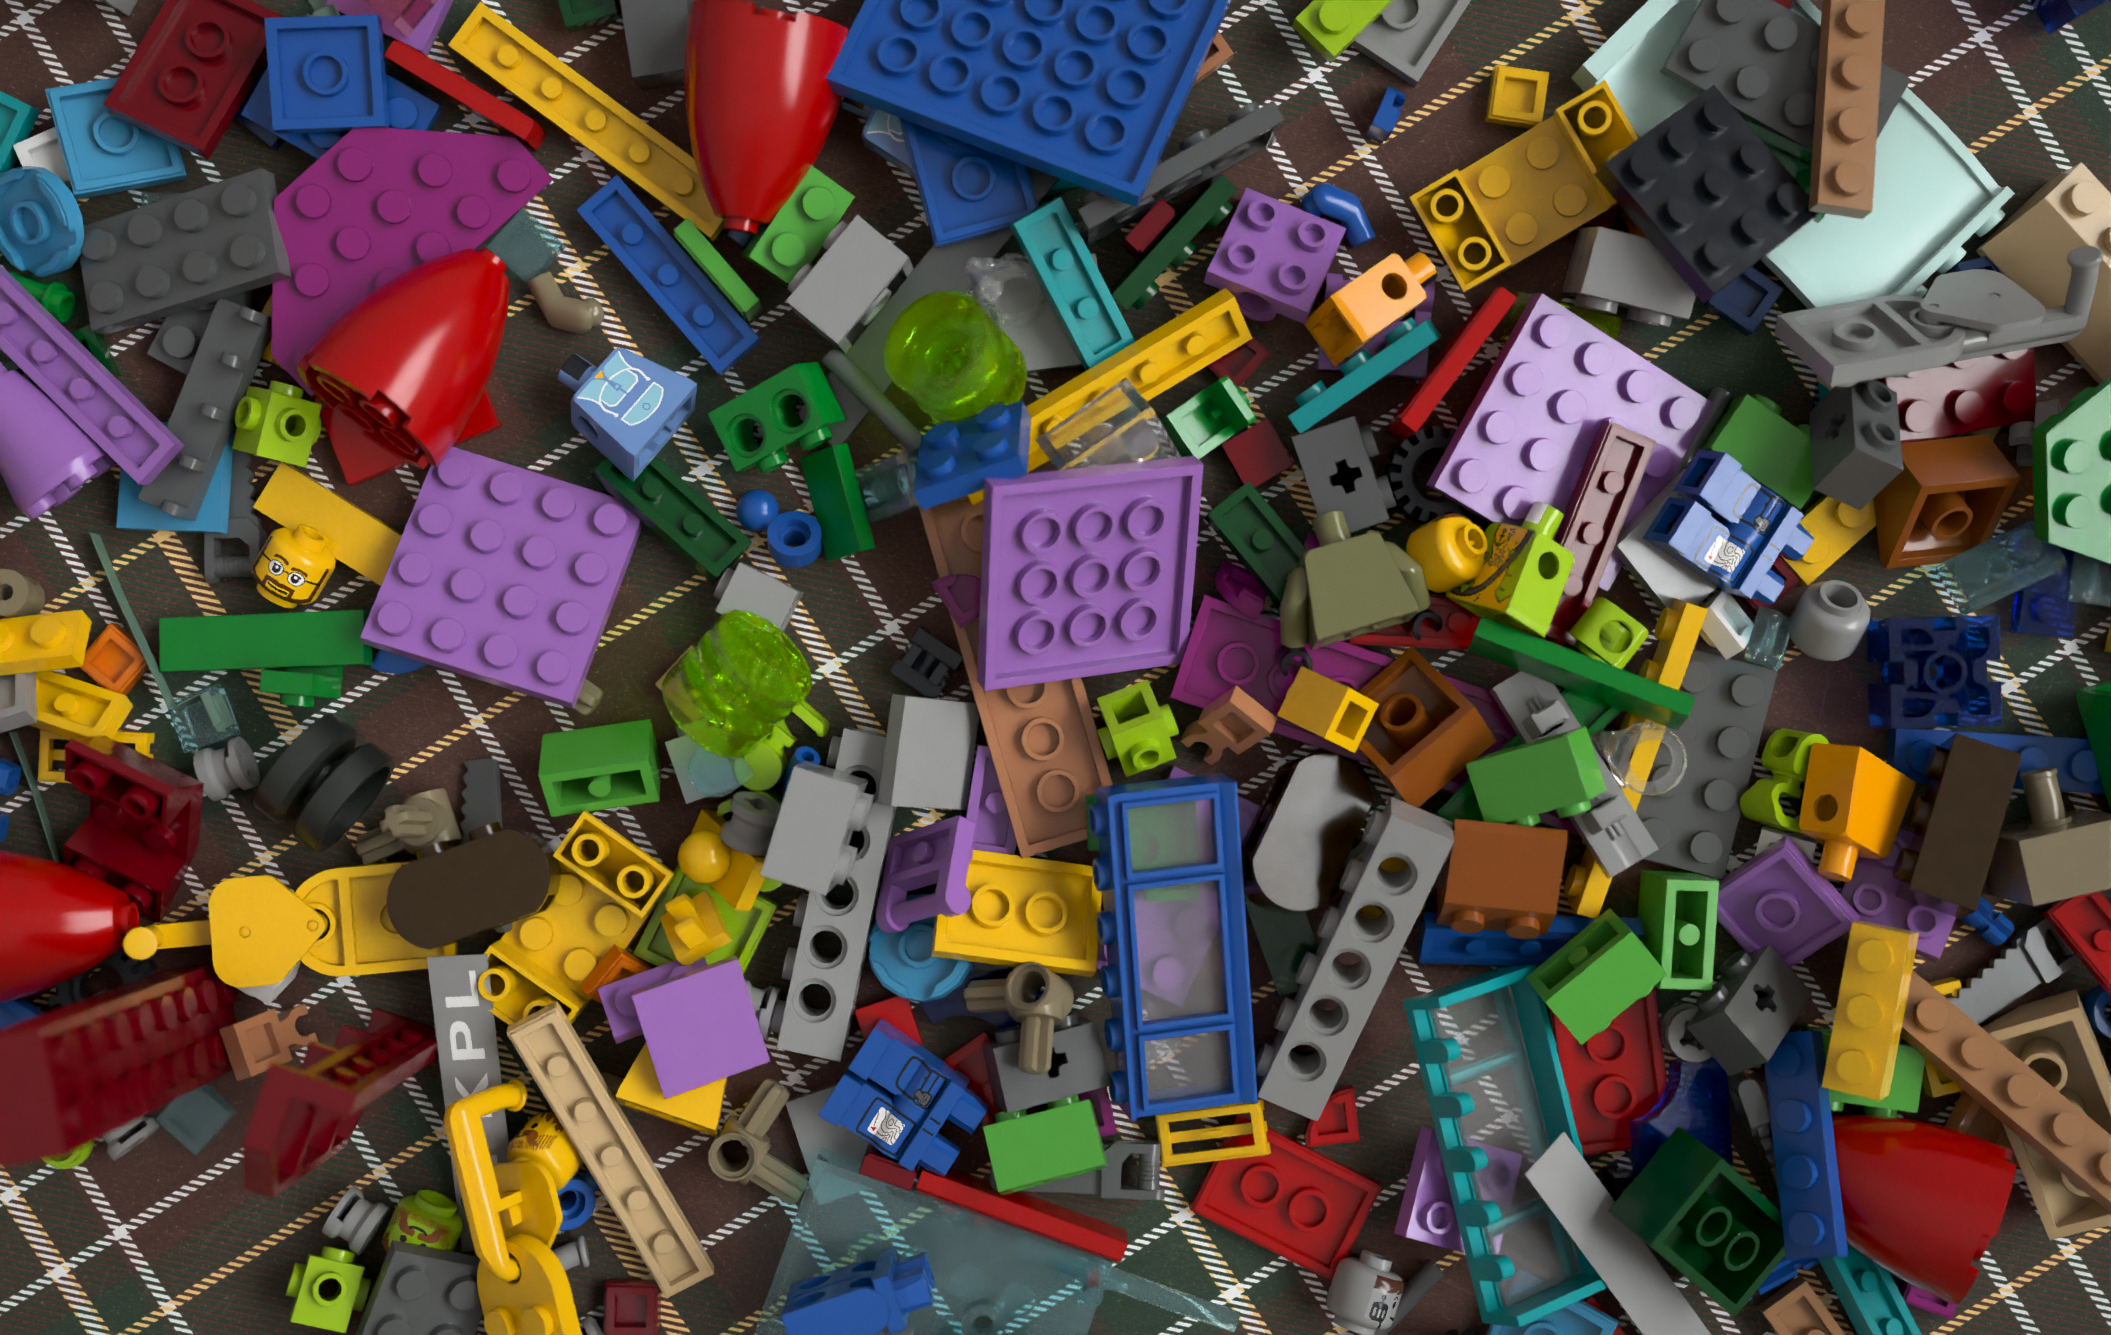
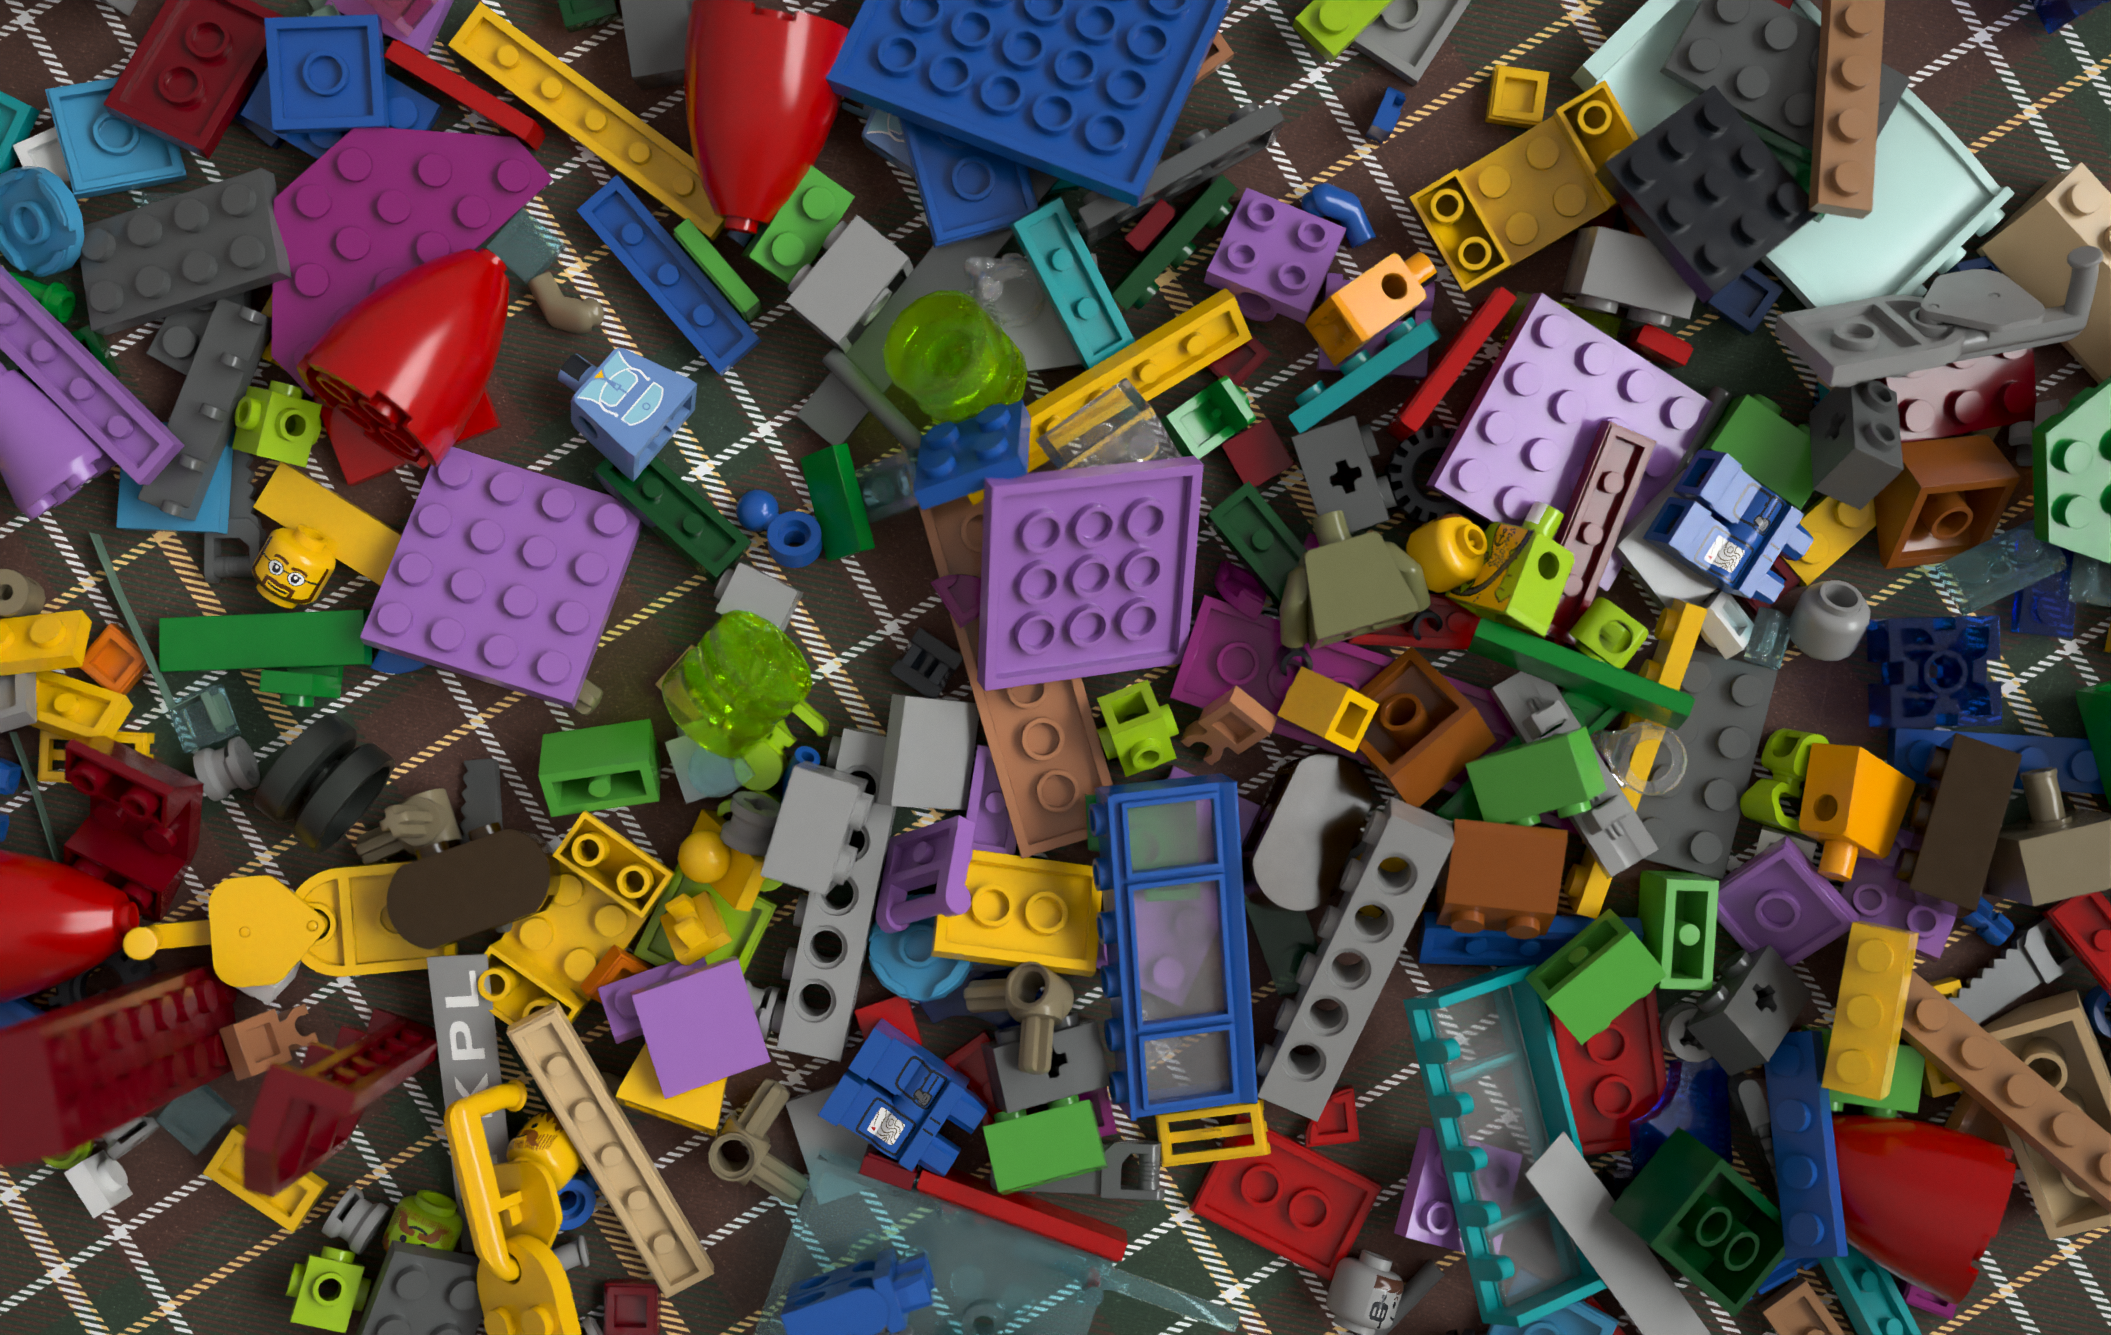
green brick [708,362,846,475] -> none
none -> white plate [64,1150,133,1218]
none -> yellow plate [203,1124,329,1233]
none -> red tile [1625,323,1694,370]

